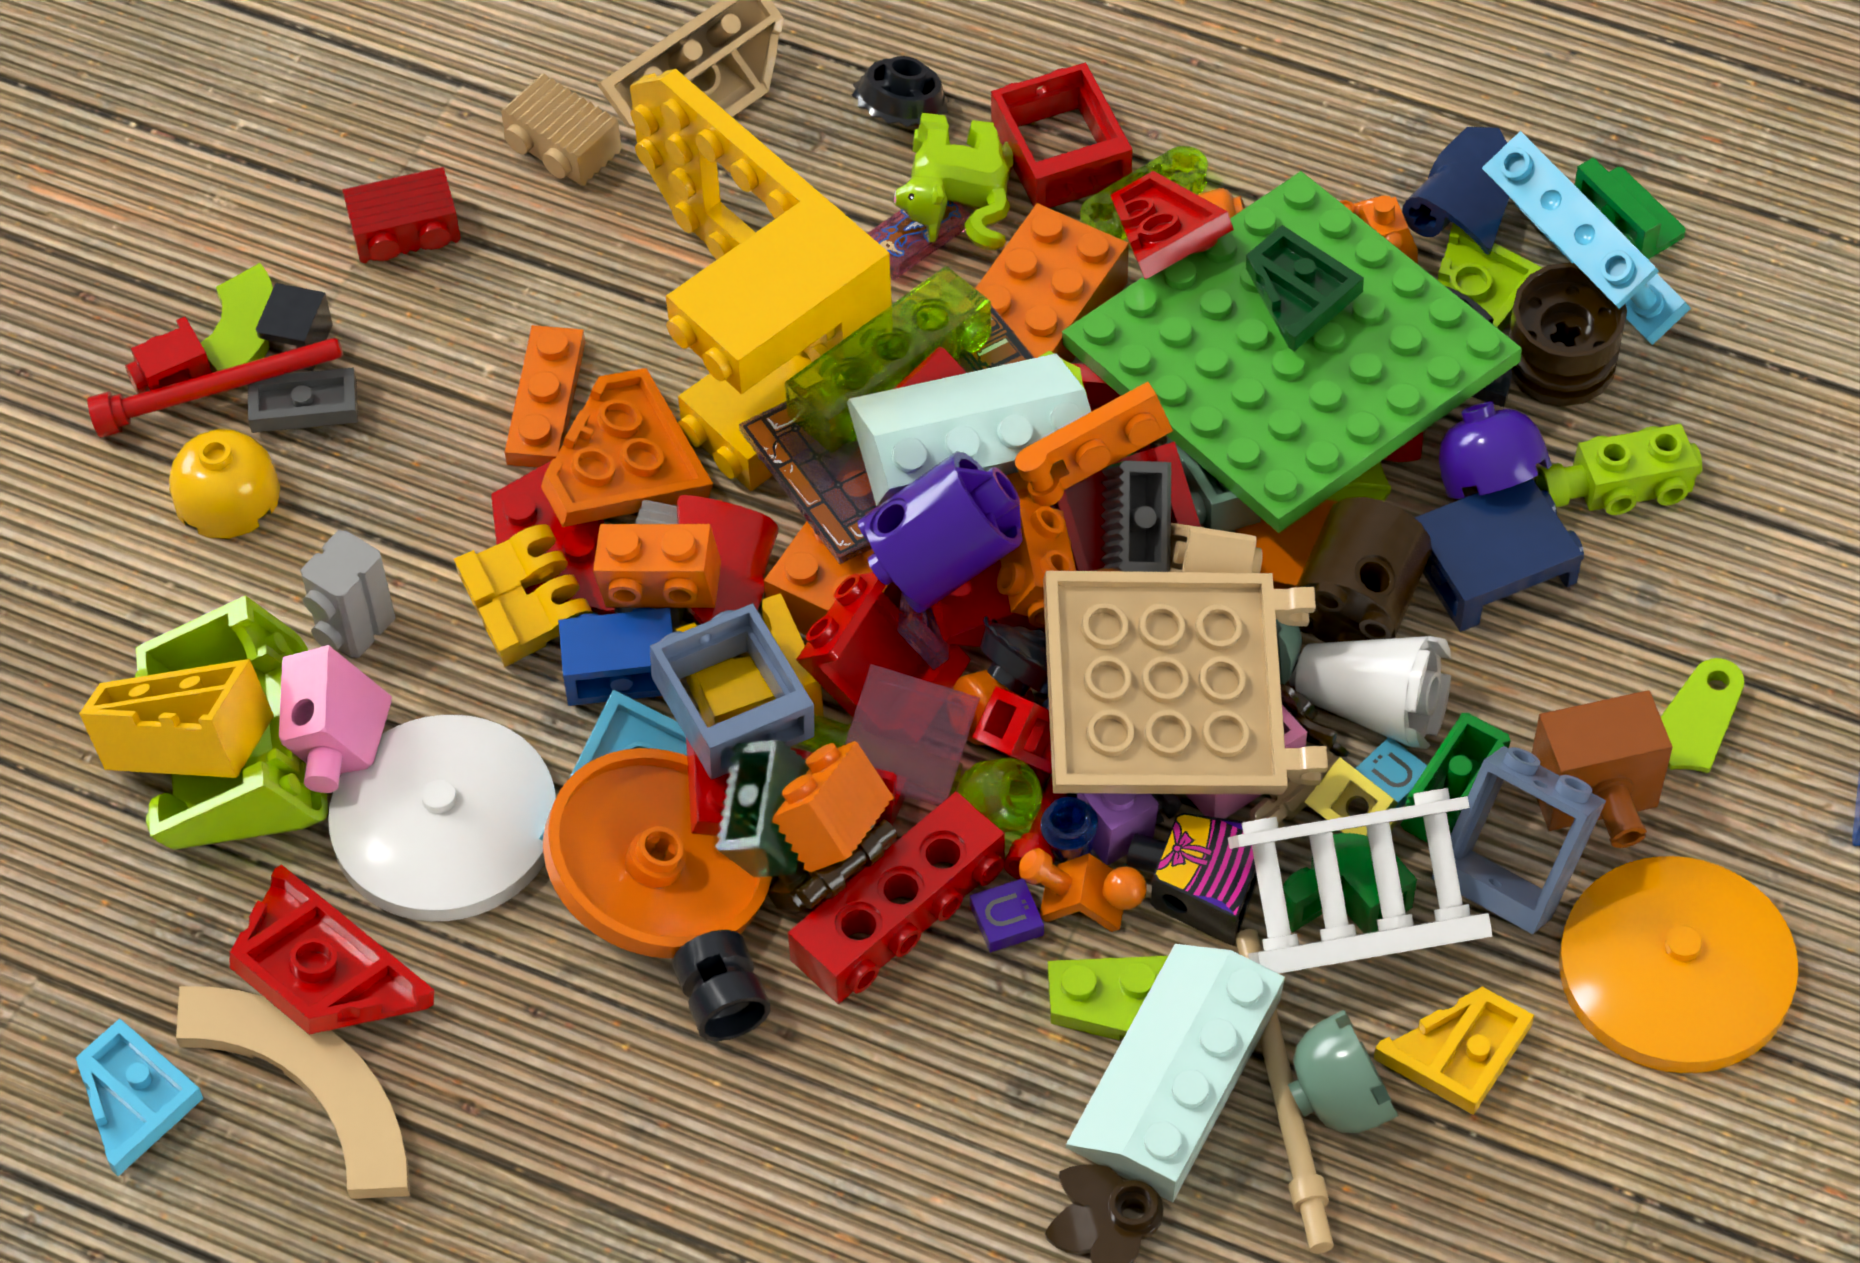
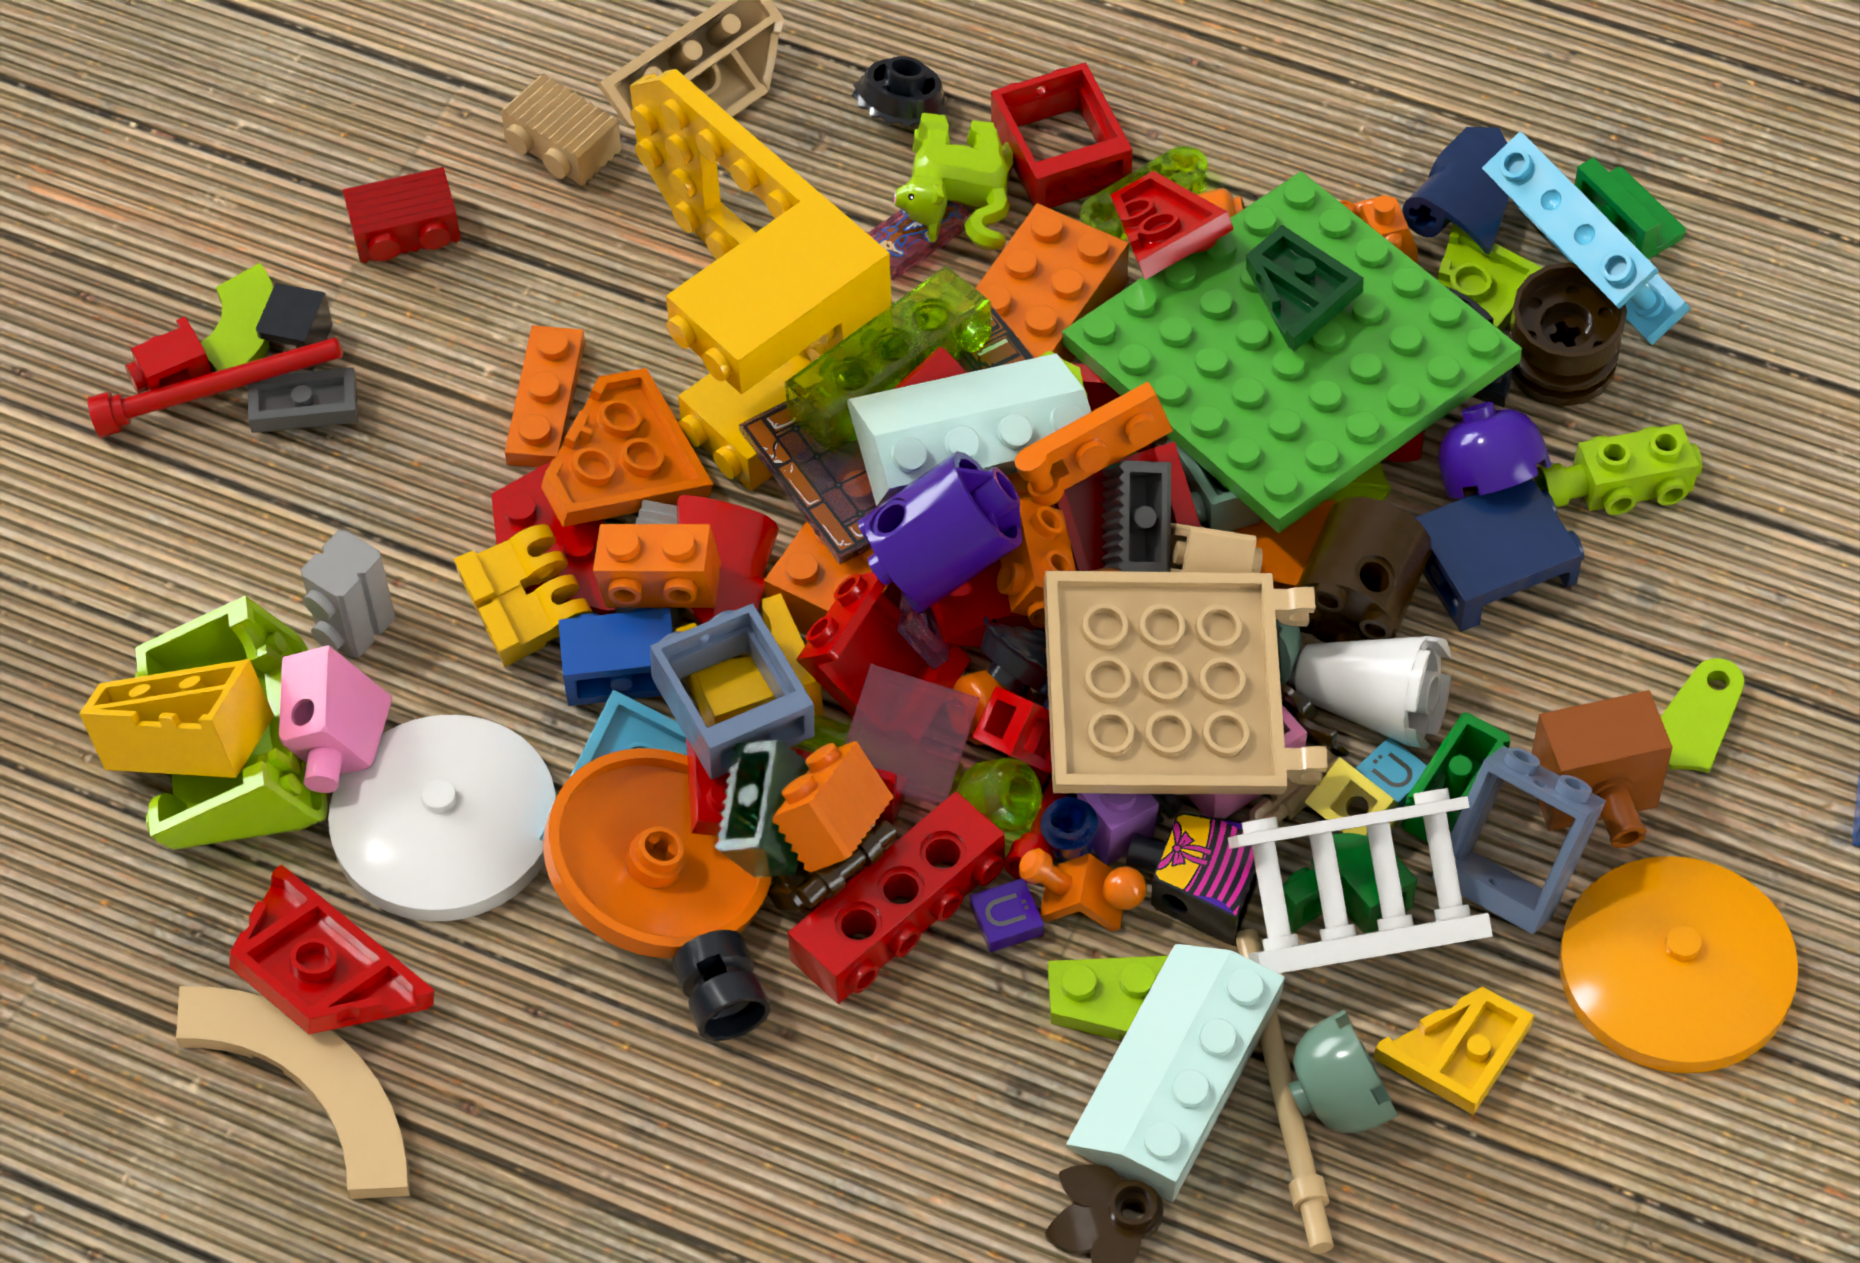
medium azure wing [76,1018,203,1176] -> none
yellow cylinder [169,429,280,539] -> none

